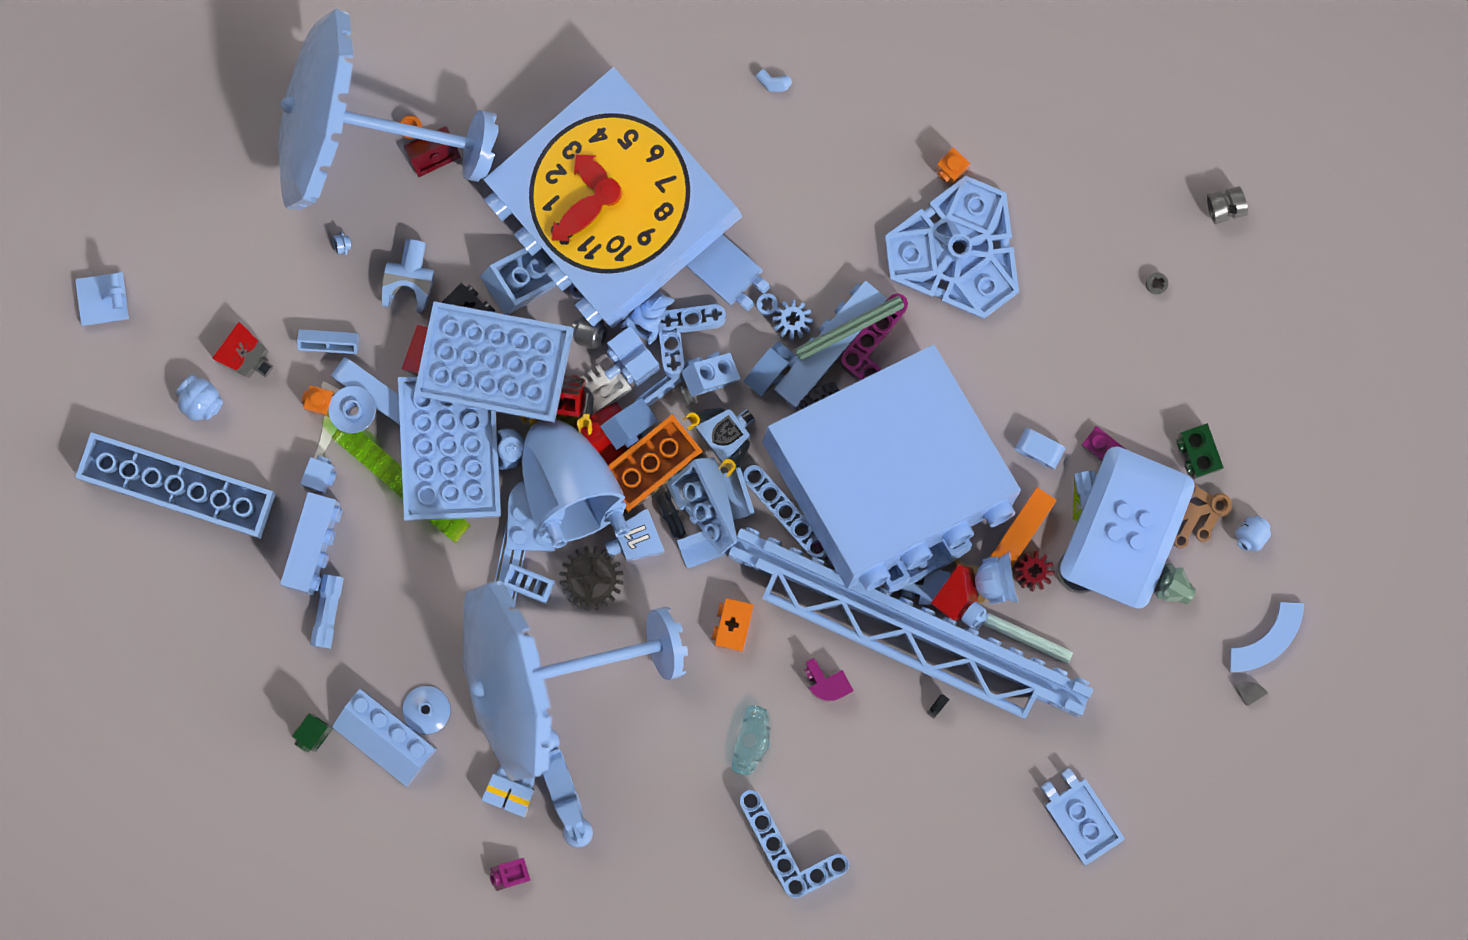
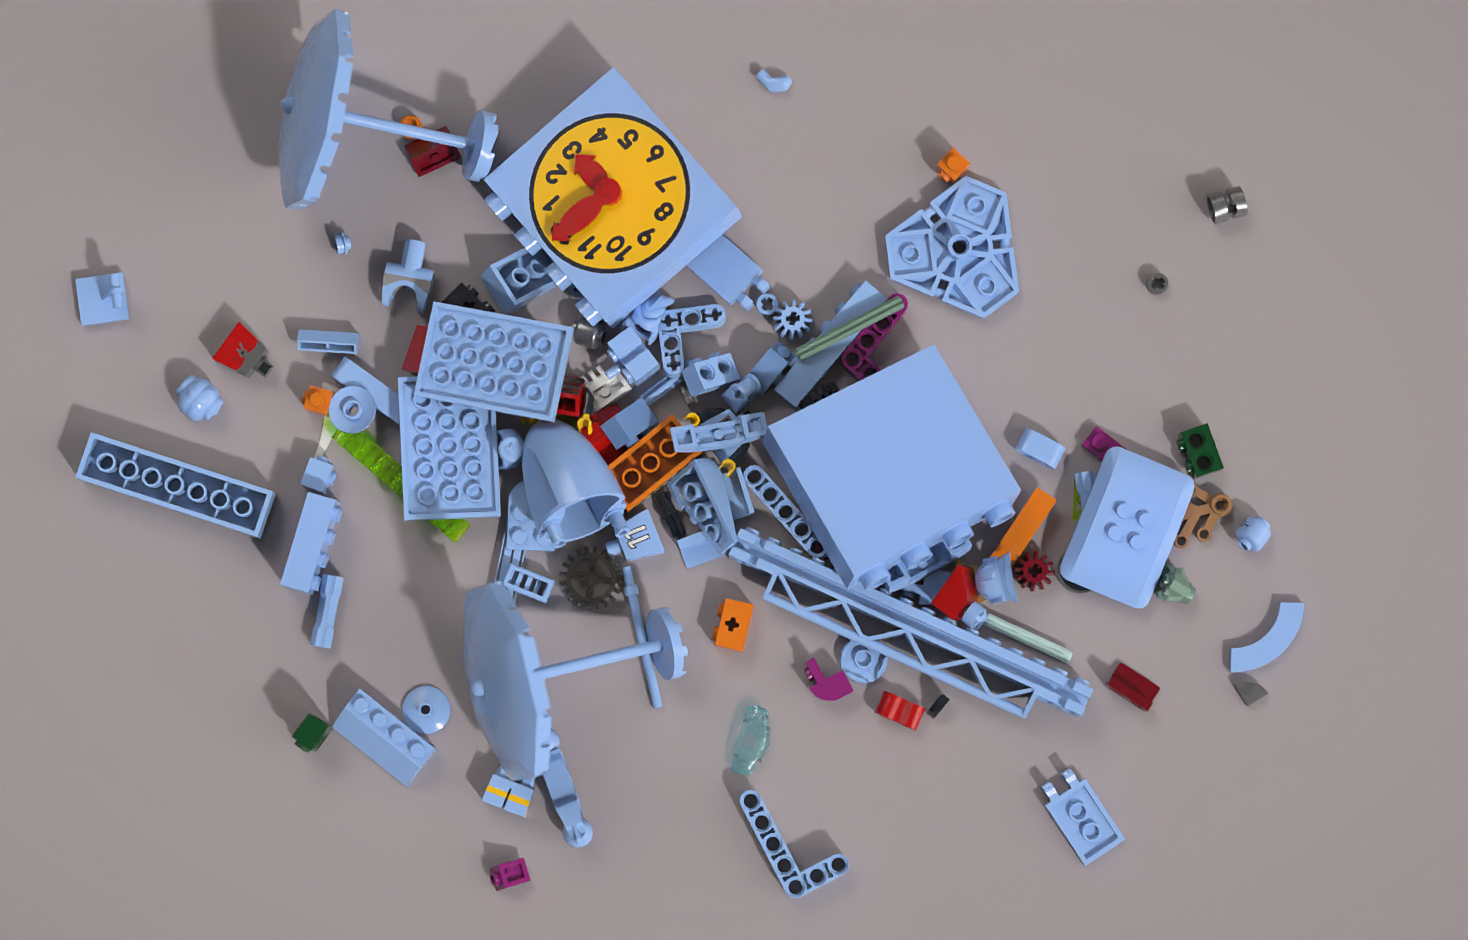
none -> light blue bar [621,566,663,708]
none -> light blue slope [670,412,767,452]
none -> light blue piece [721,373,761,414]
none -> light blue tile [840,636,888,683]
none -> red axle [874,691,925,731]
none -> dark red panel [1105,663,1160,712]

